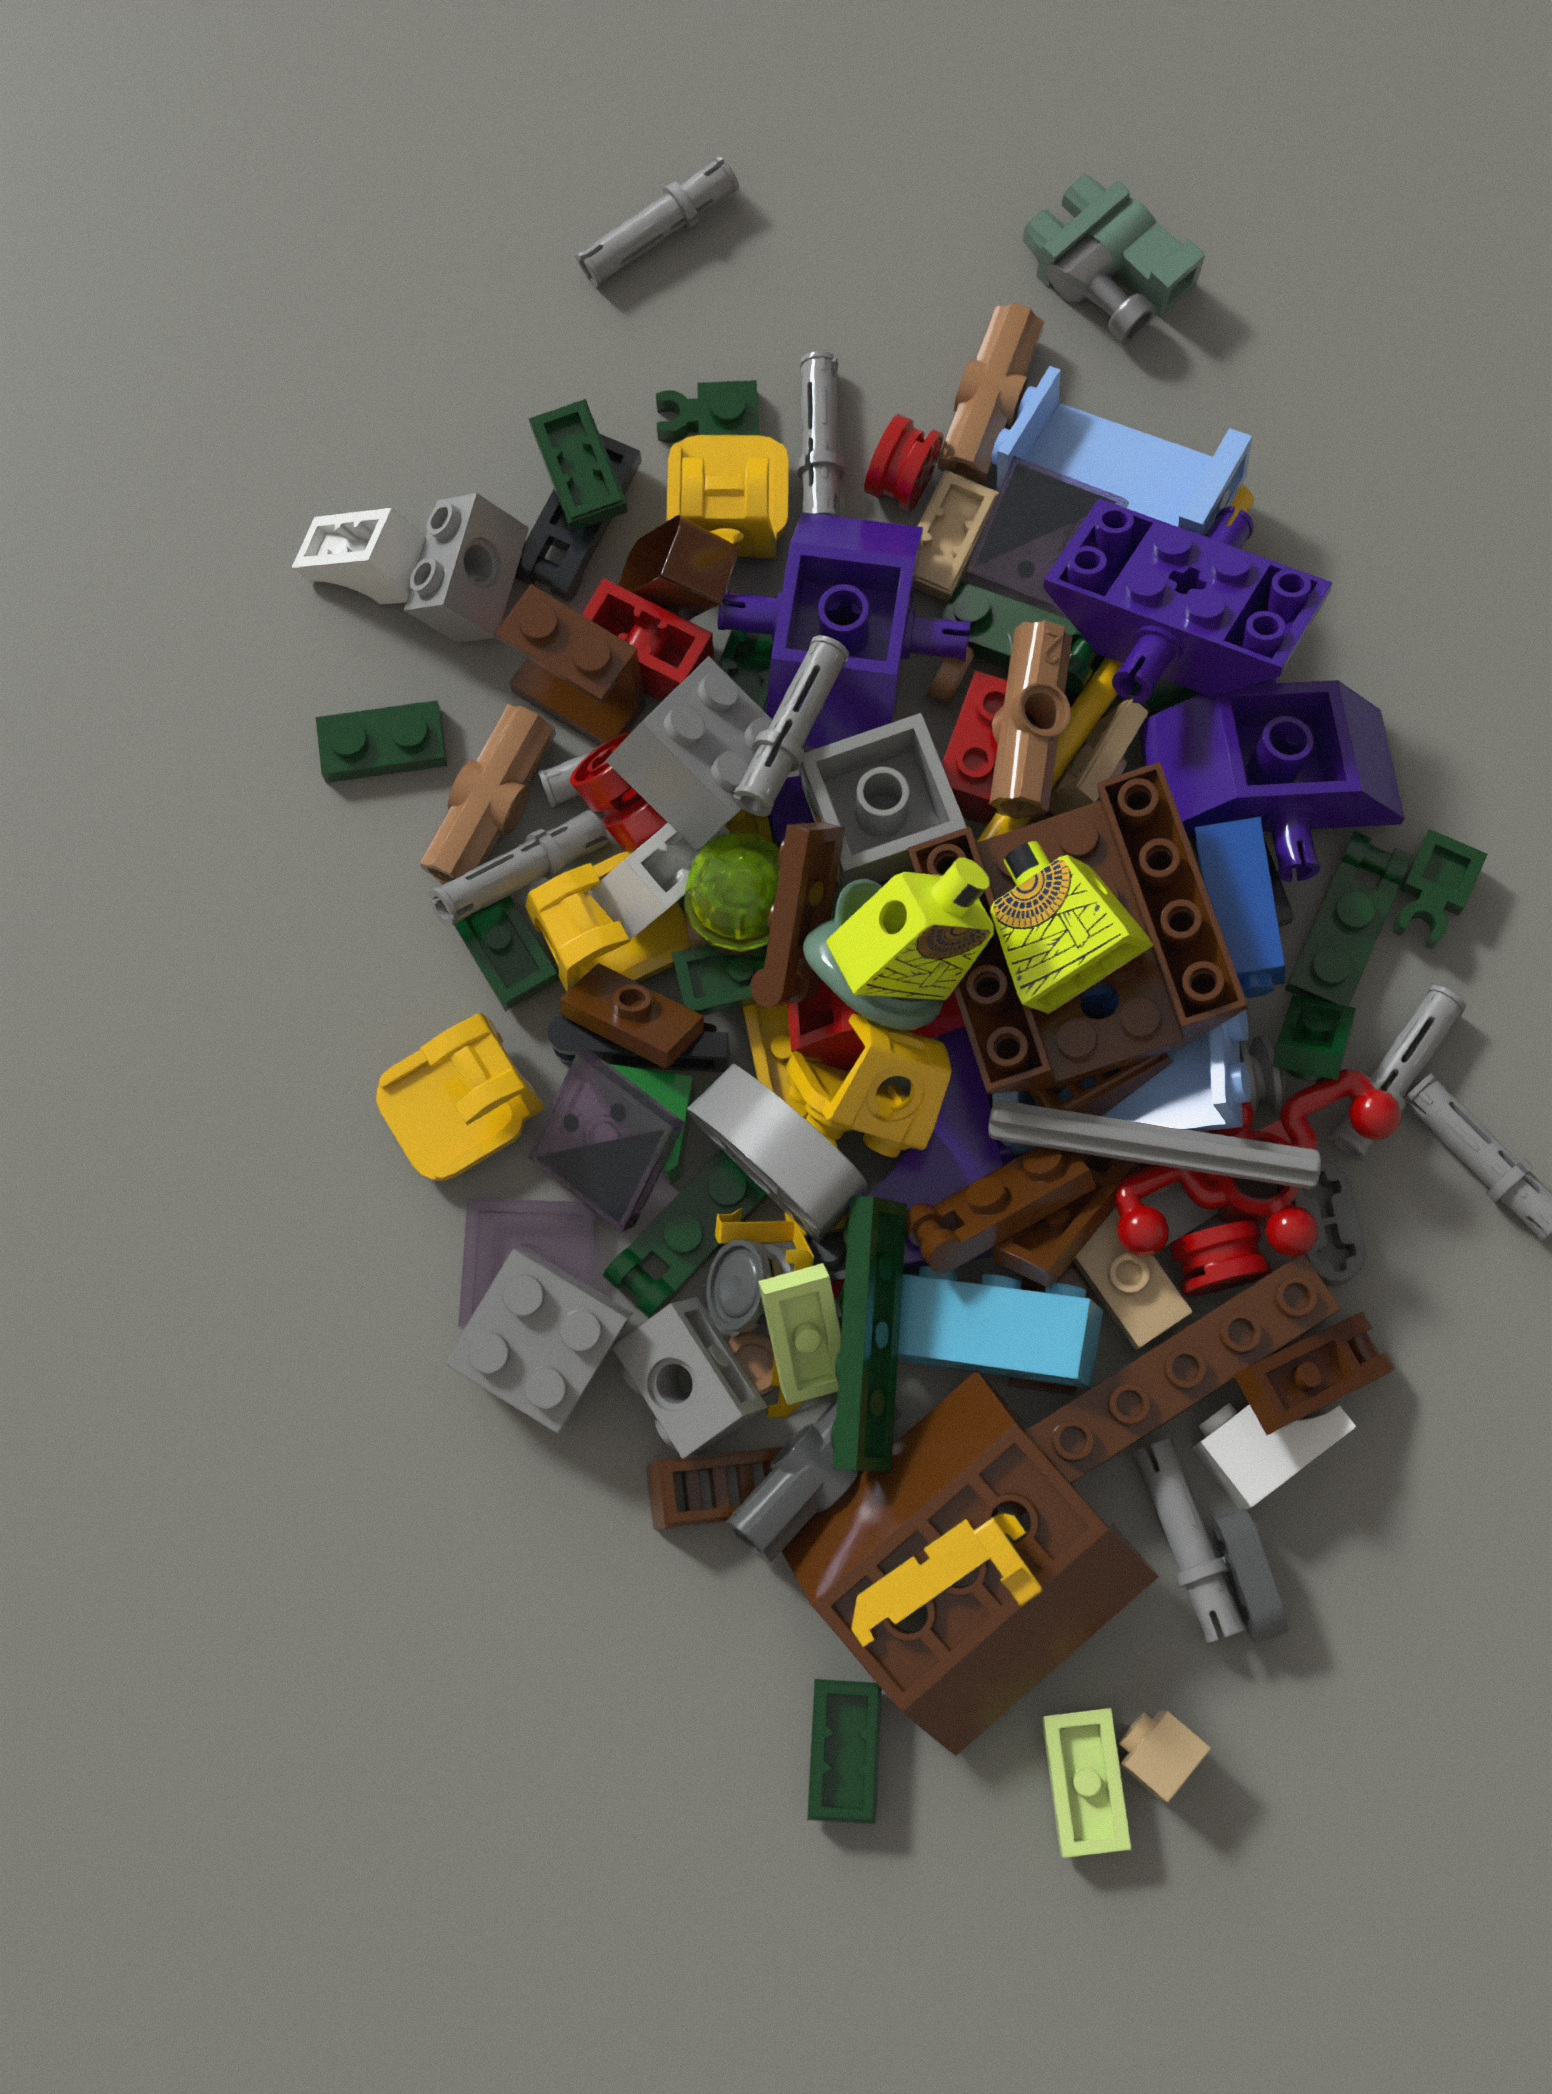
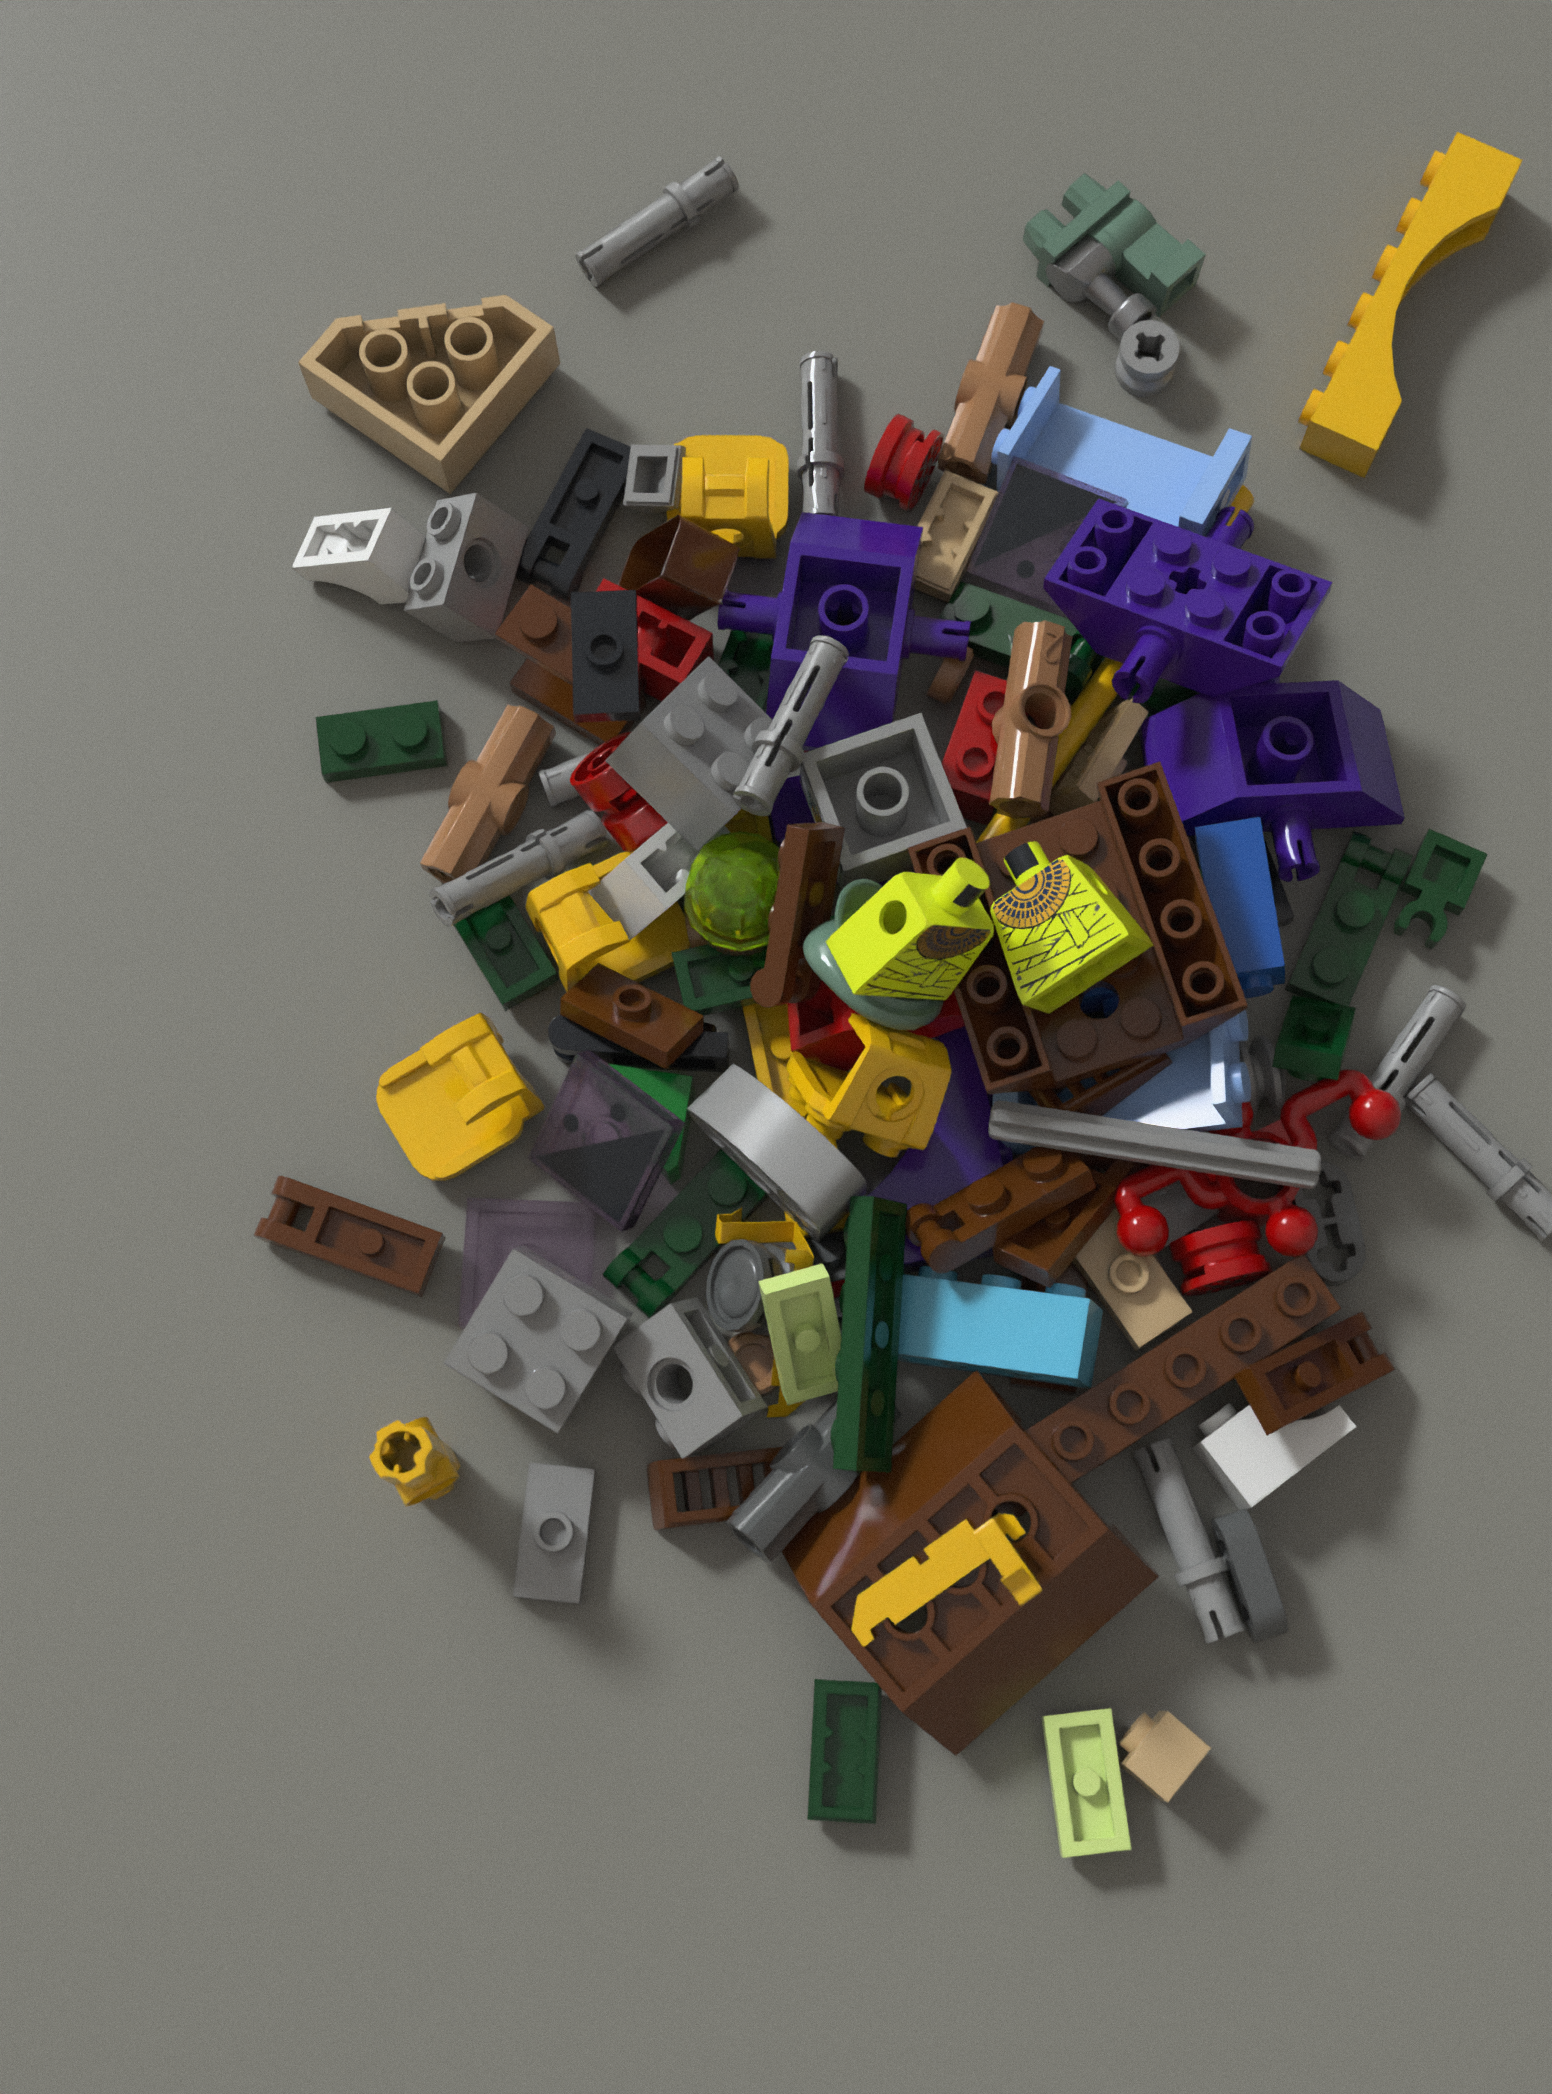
dark green plate [529,399,628,532] -> none
dark green plate [656,380,759,443] -> none
none -> reddish brown plate [254,1176,446,1297]
none -> tan brick [298,295,560,494]
none -> yellow piece [369,1417,461,1507]
none -> light grey plate [513,1462,597,1604]
none -> black plate [571,590,641,723]
none -> light grey slope [623,445,686,514]
none -> light grey wheel [1115,320,1180,397]
none -> yellow arch [1298,132,1523,478]

